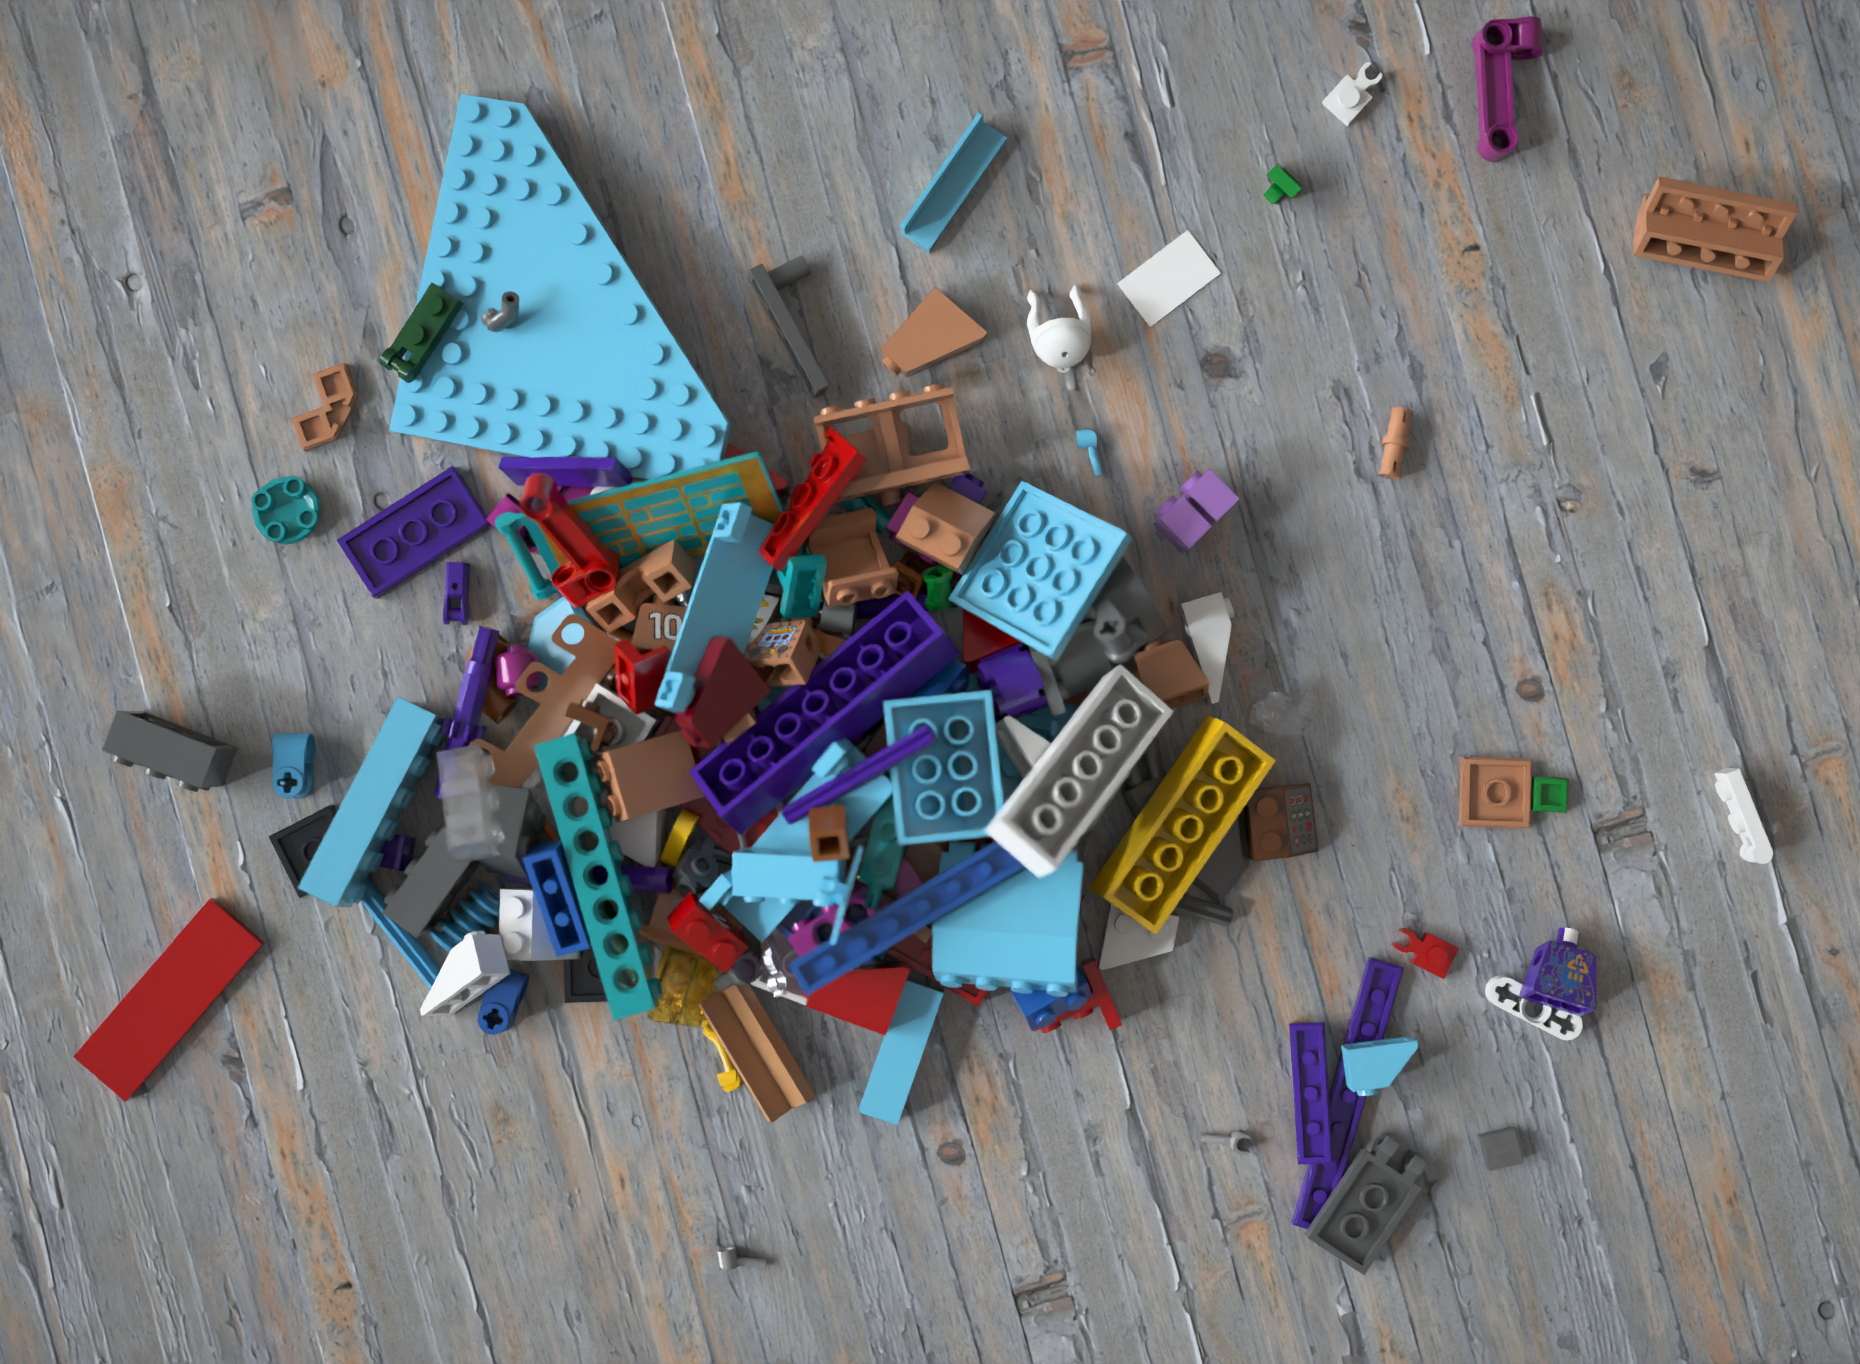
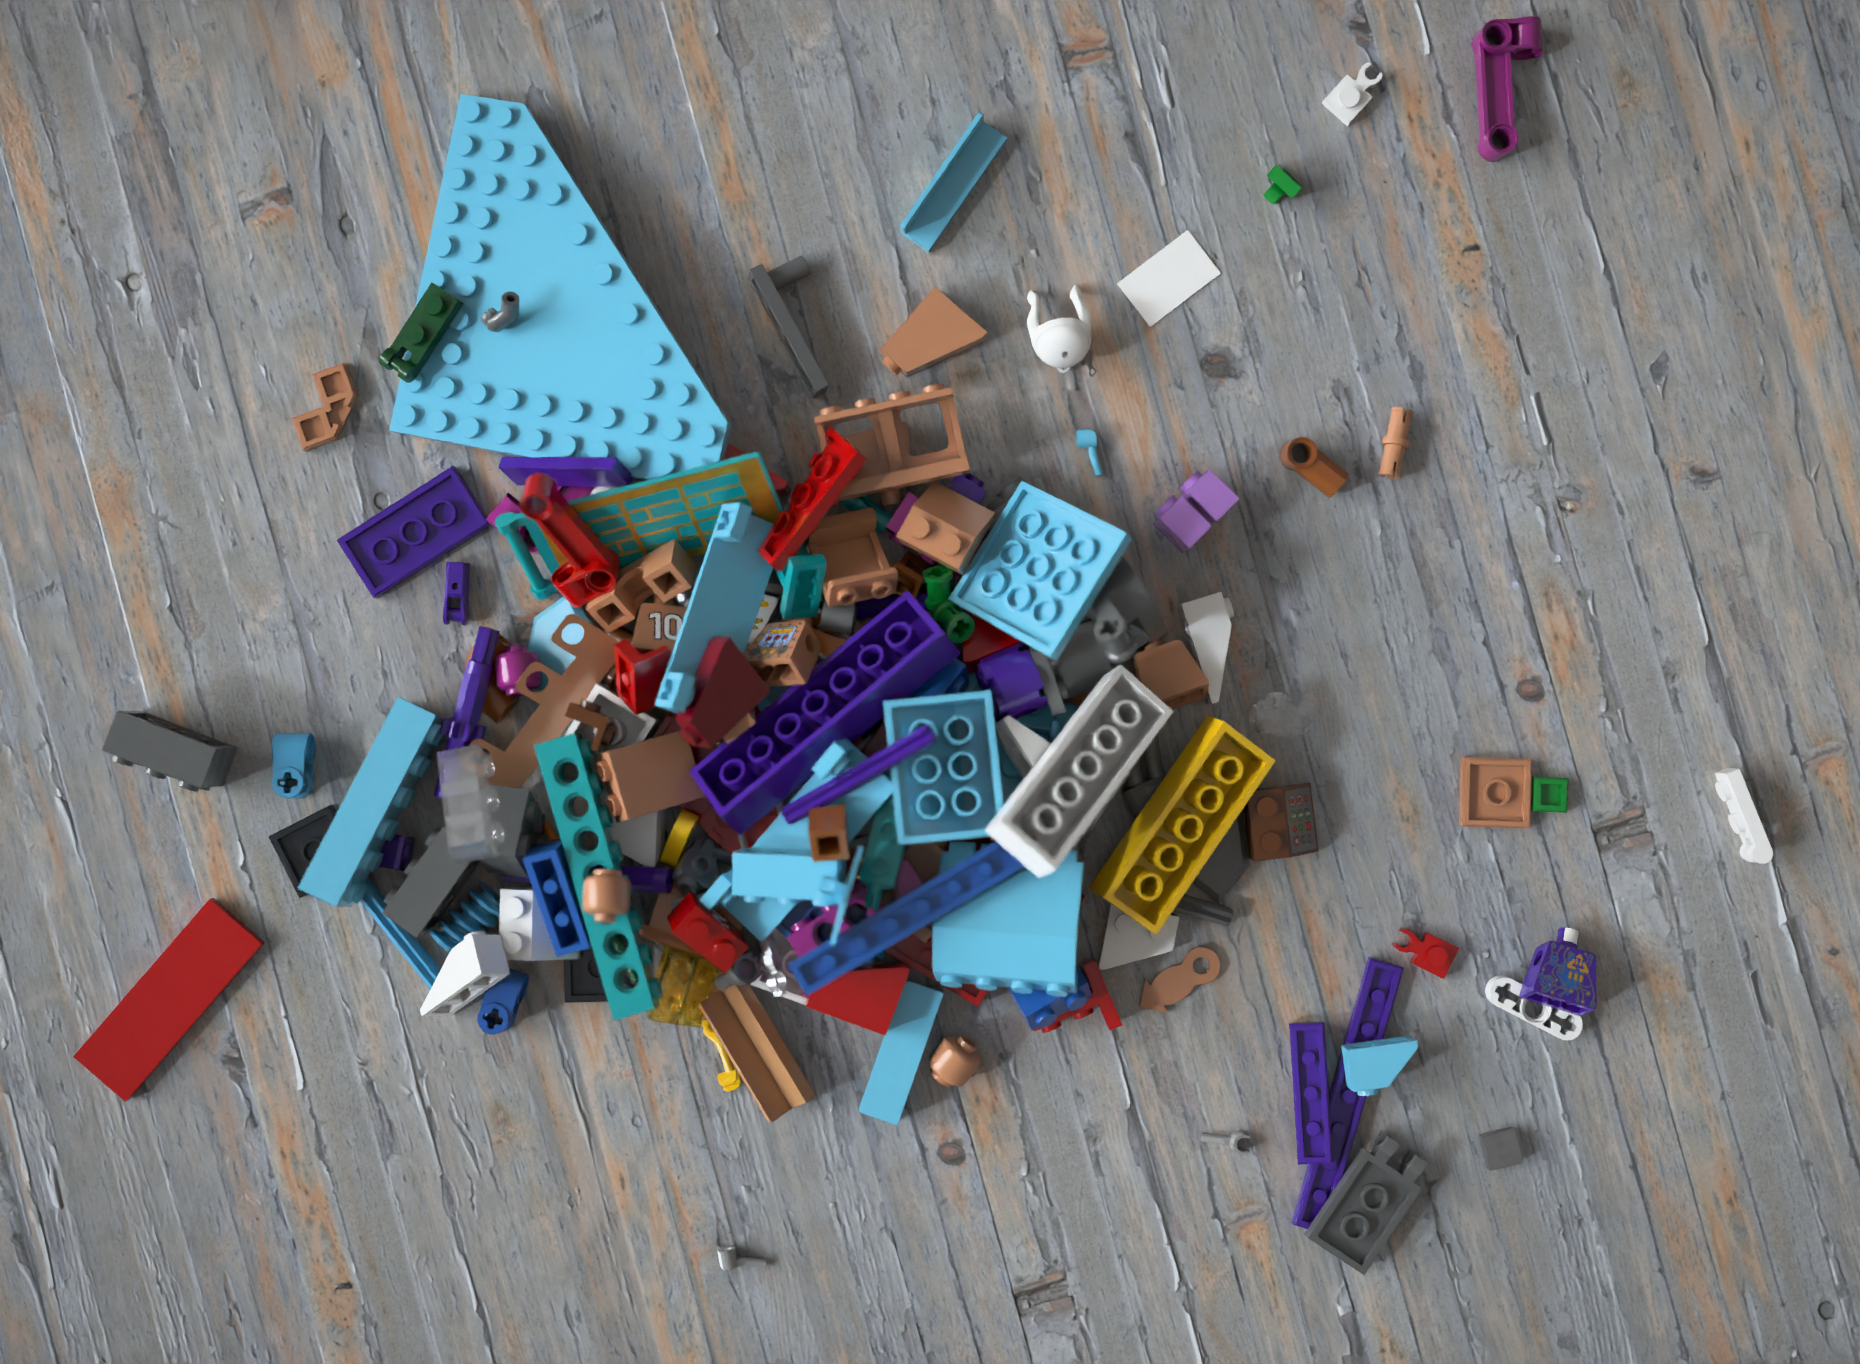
teal dish [251,476,321,545] -> none
nougat brick [1633,176,1797,282] -> none
none -> nougat head [582,869,630,923]
none -> nougat head [929,1035,981,1088]
none -> green bush [930,600,975,643]
none -> nougat brick [1139,947,1220,1013]
none -> dark orange piece [1280,437,1349,498]

